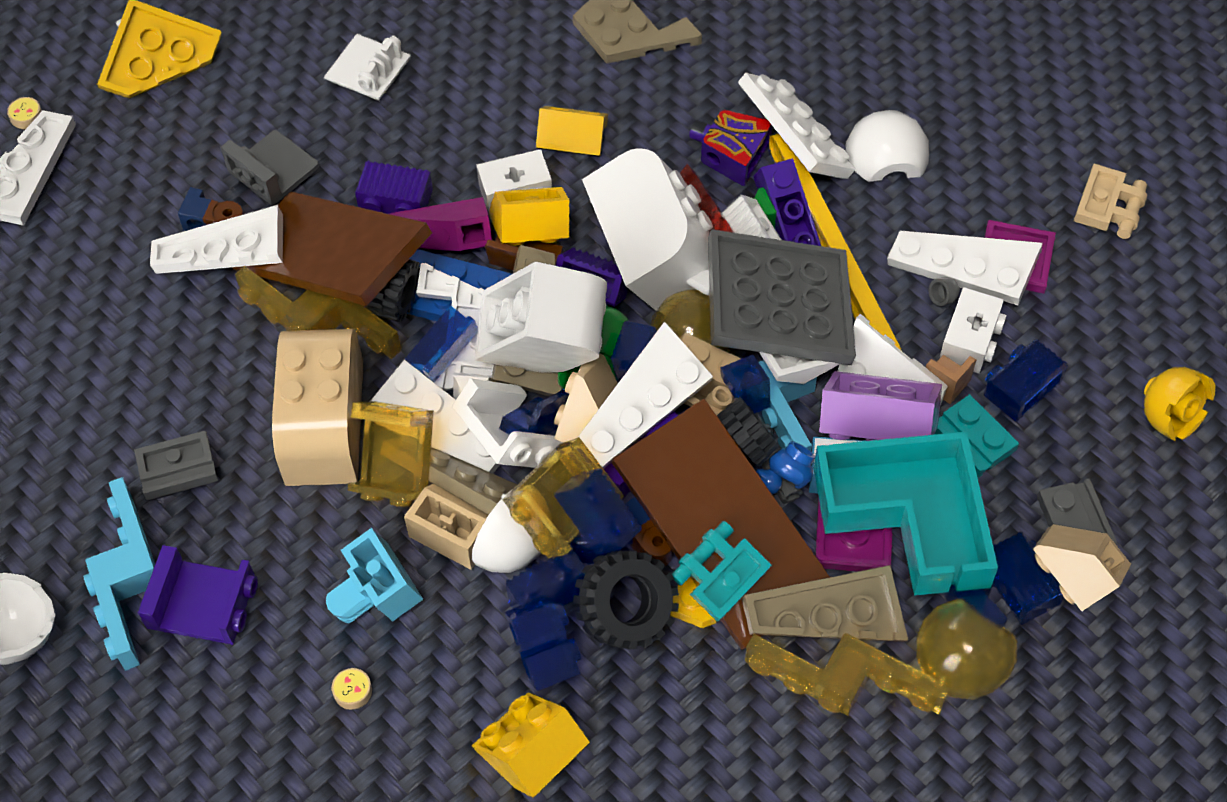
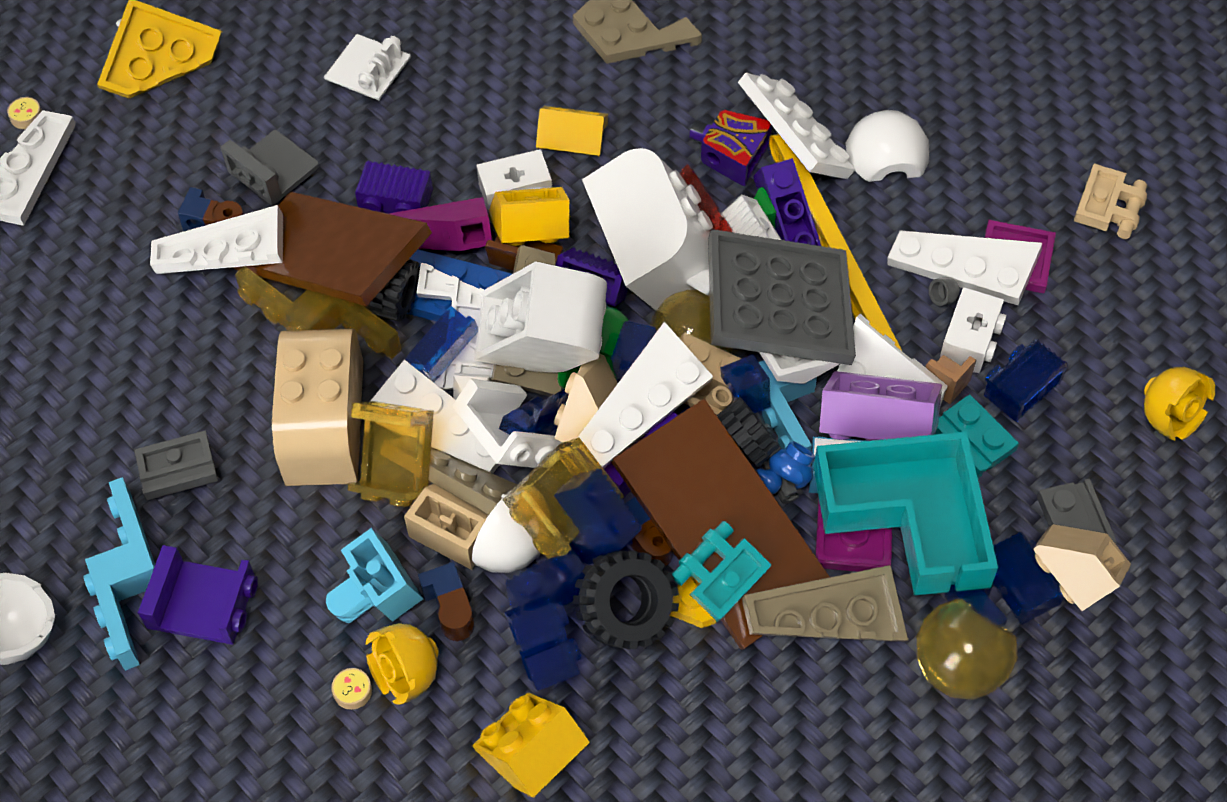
clear yellow bracket [745,633,951,716] -> none
none -> yellow cylinder [366,623,439,704]
none -> leg [418,562,474,641]

